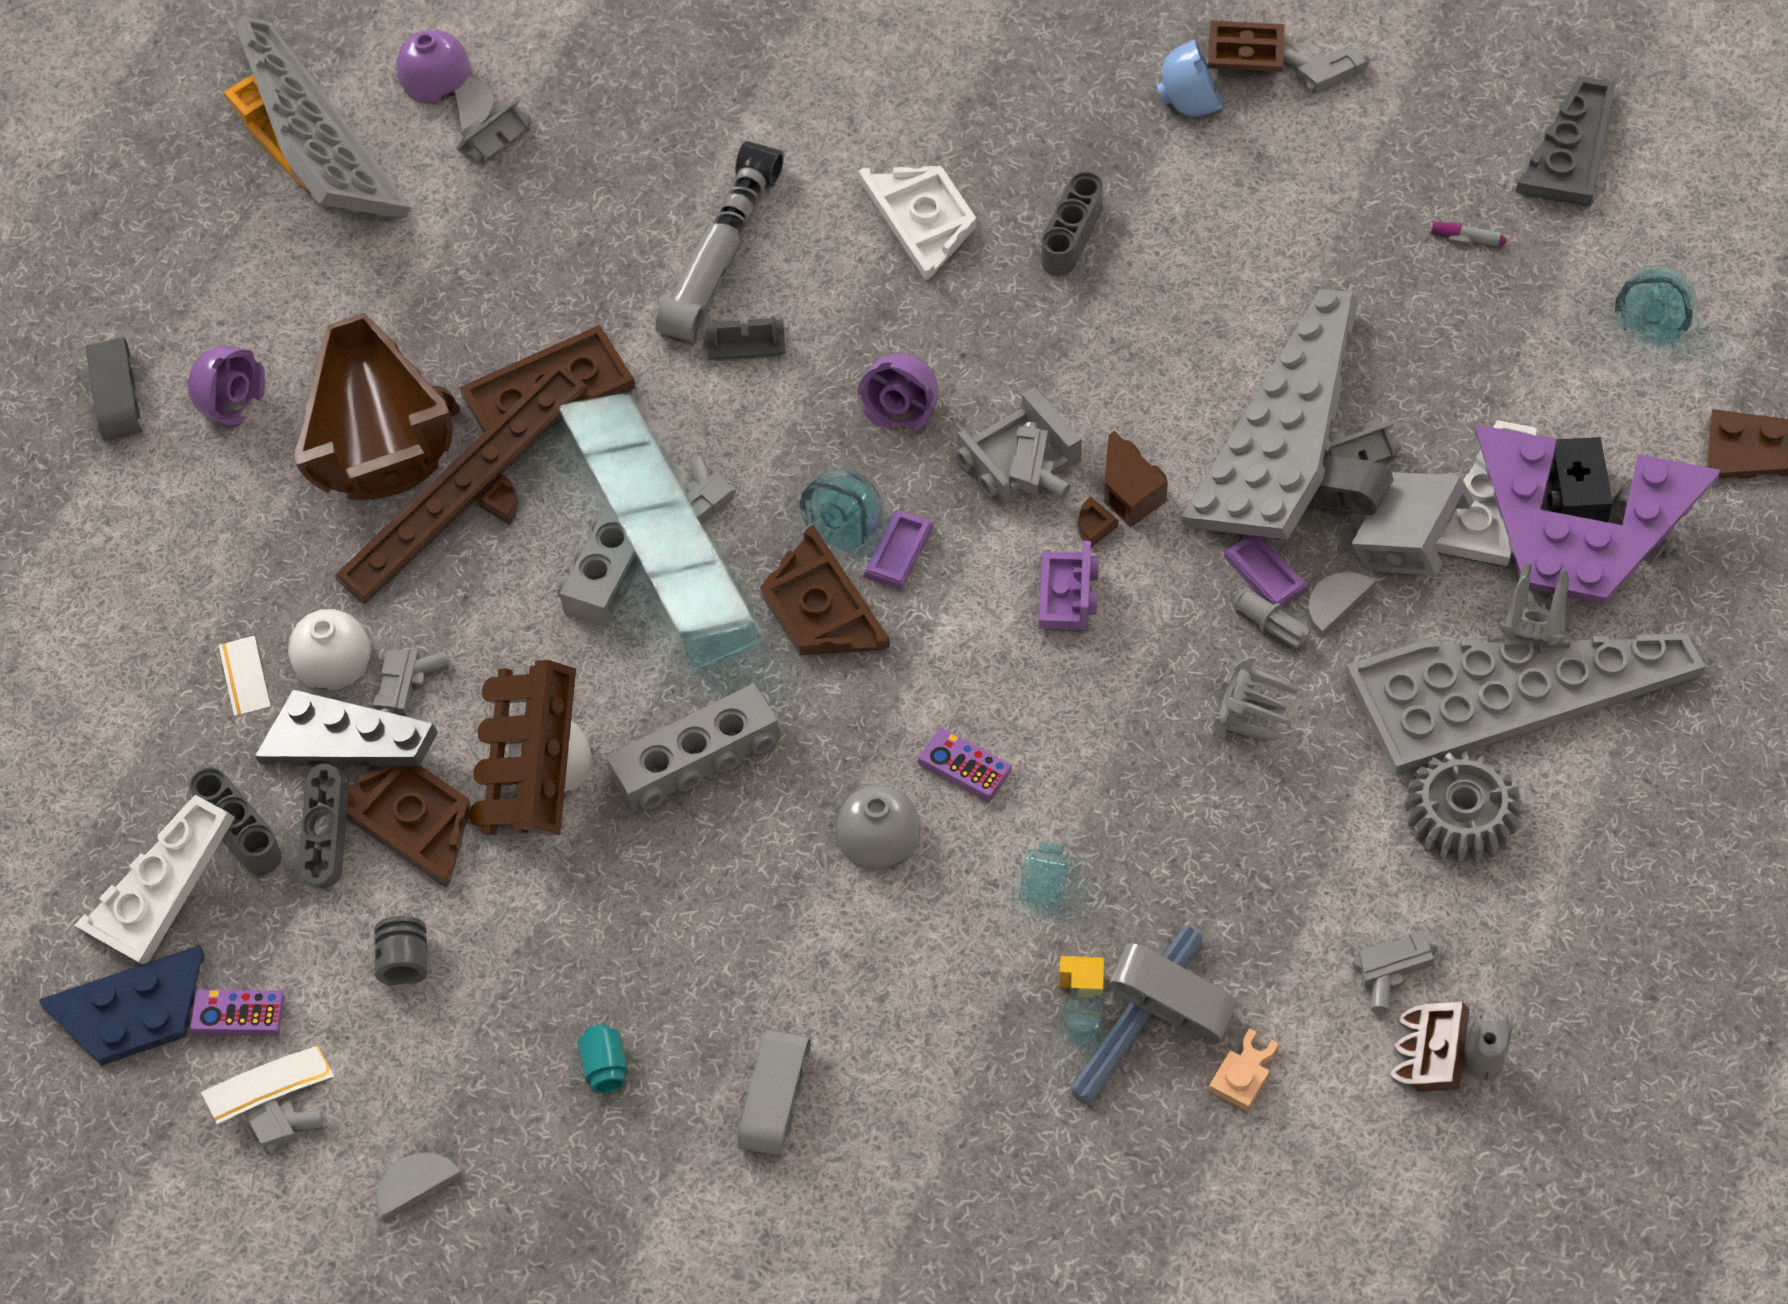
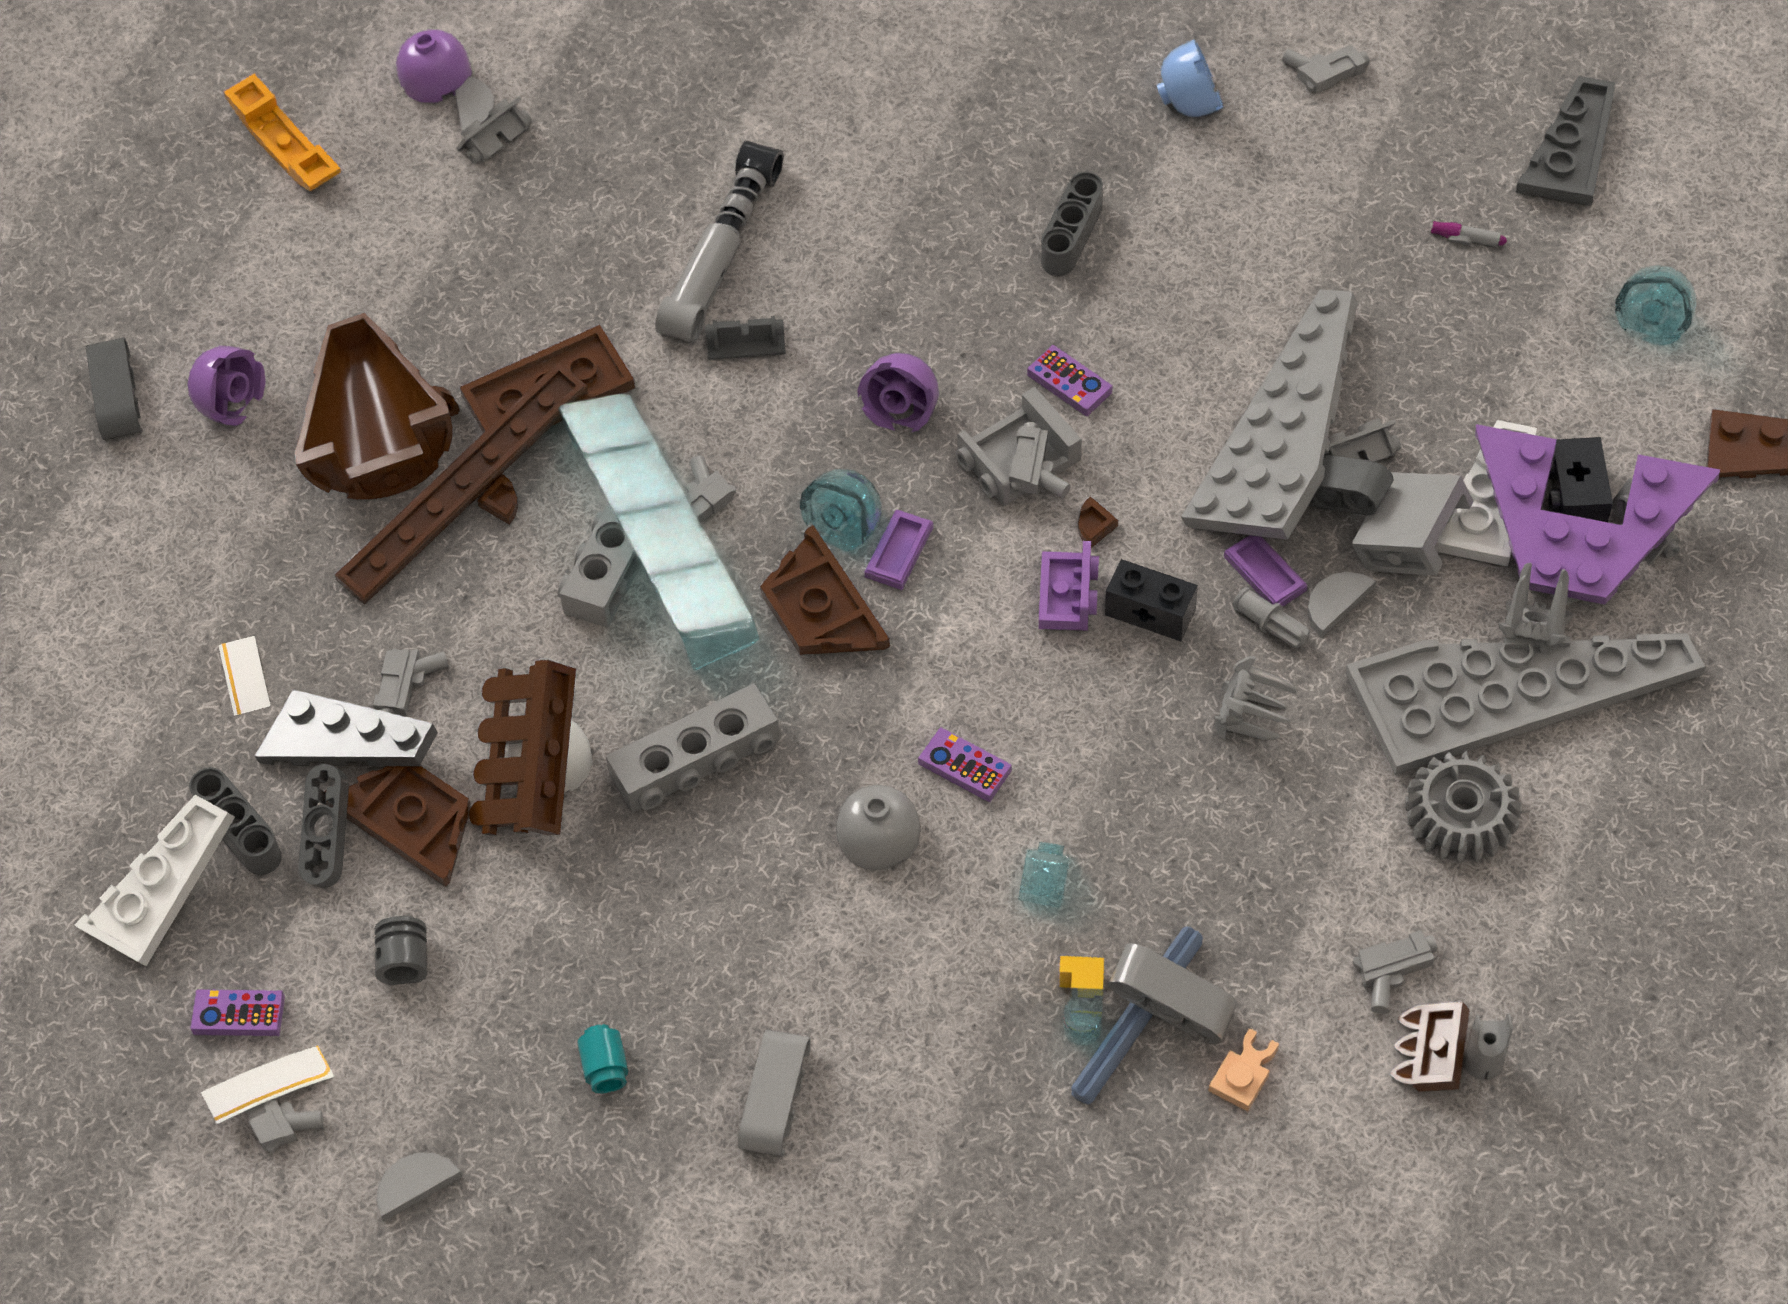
dark blue wing [39,945,205,1066] -> none
light grey wing [236,16,411,218] -> none
white cylinder [288,609,372,690] -> none
white wing [858,166,977,281] -> none
reddish brown slope [1104,431,1168,528] -> none
reddish brown slope [1208,20,1284,72] -> none
none -> medium lavender tile [1027,345,1113,417]
none -> black brick [1105,559,1198,642]

